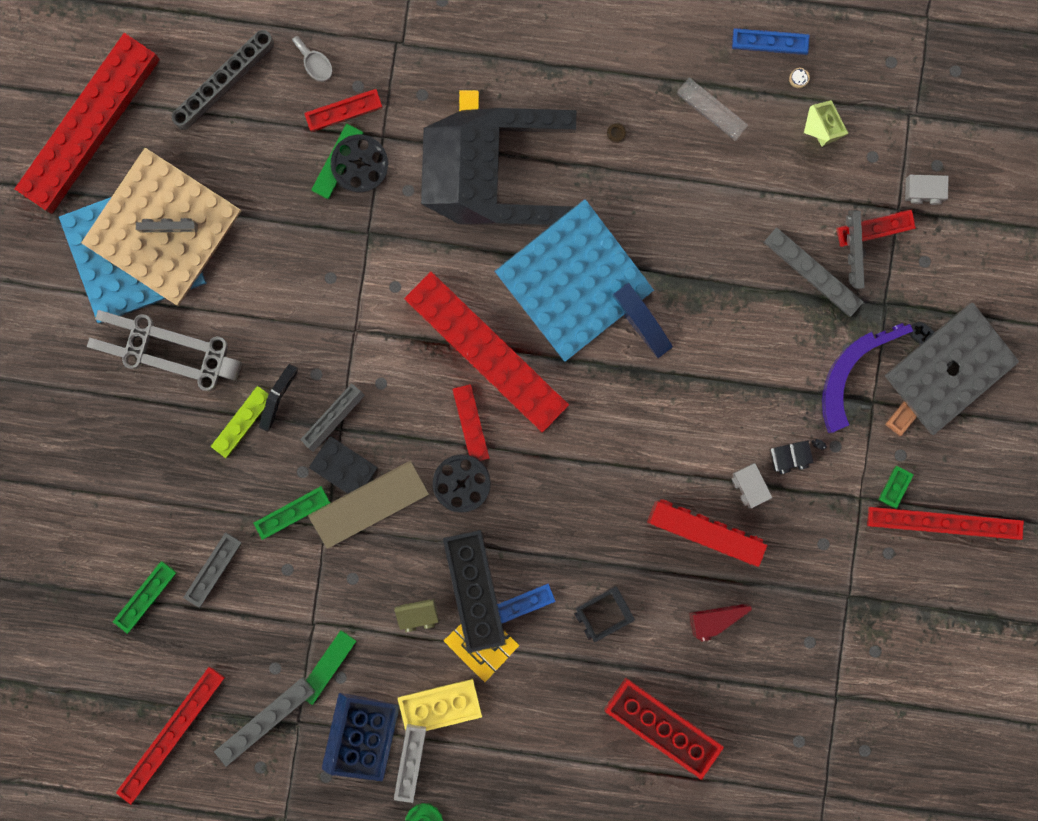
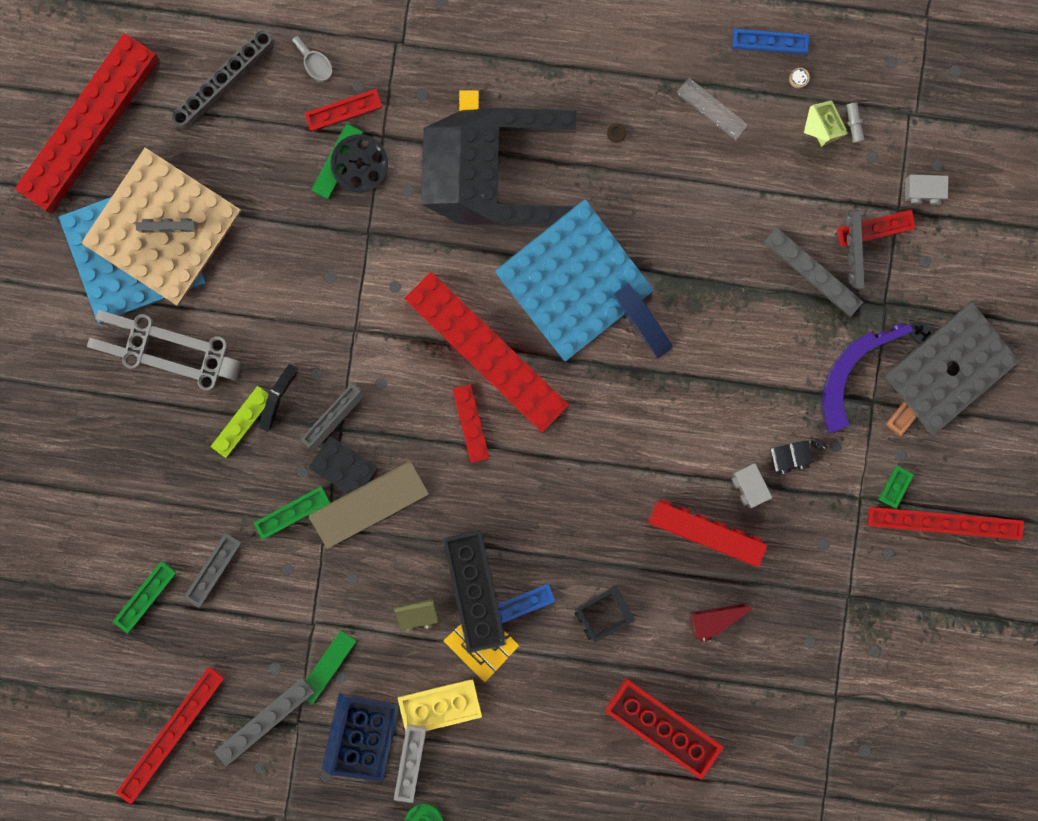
black wedge [433,454,491,513] -> none
none -> light grey pin [846,102,865,143]

